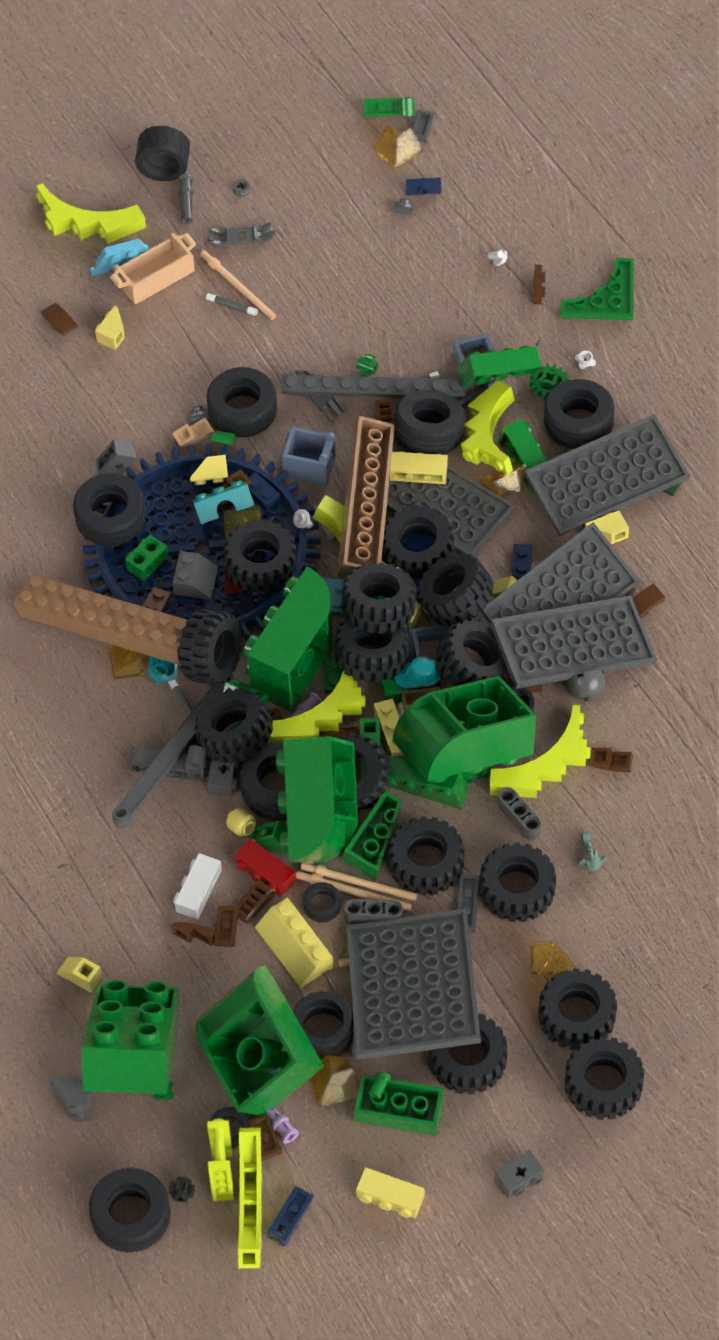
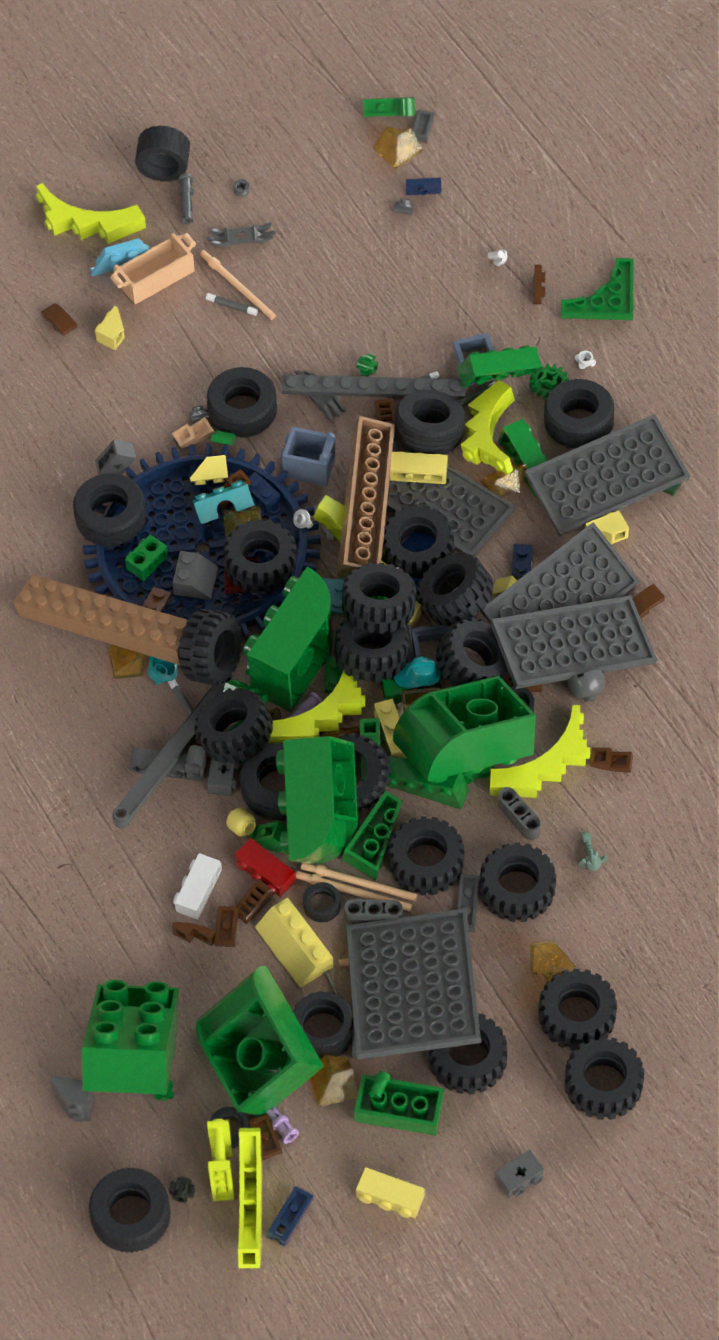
light yellow slope [57,957,102,993] -> none

